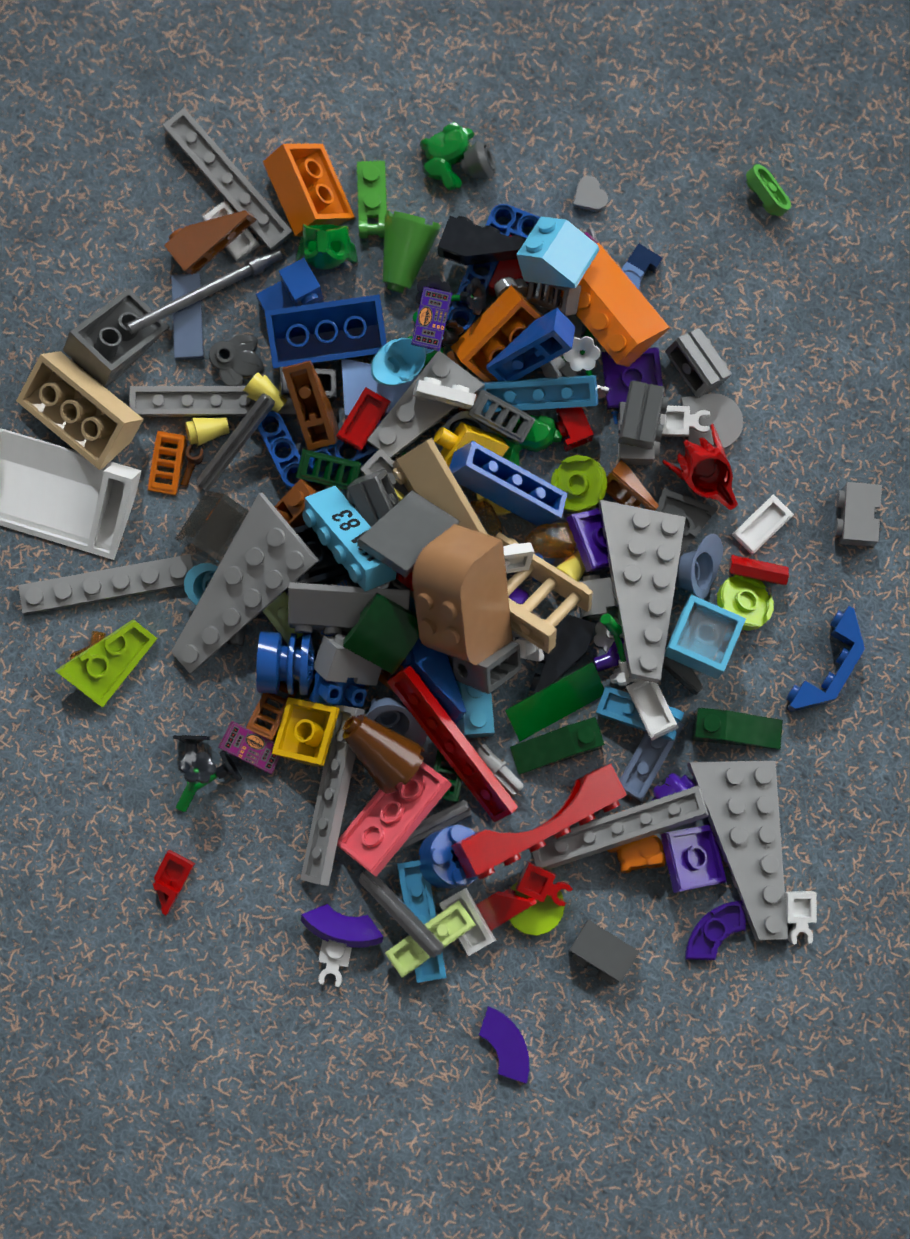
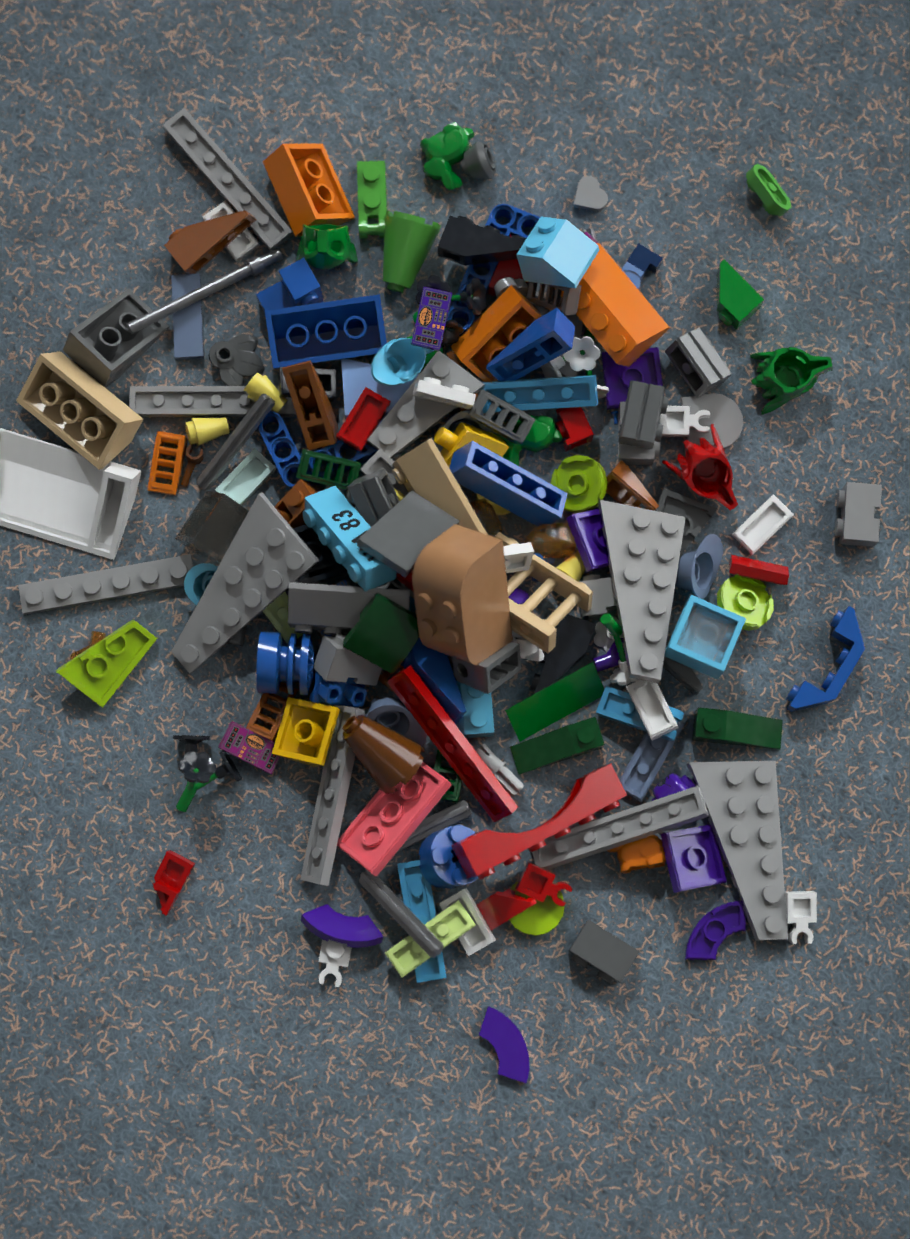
none -> light aqua tile [215,448,276,510]
none -> green slope [717,259,764,330]
none -> green piece [750,347,833,415]

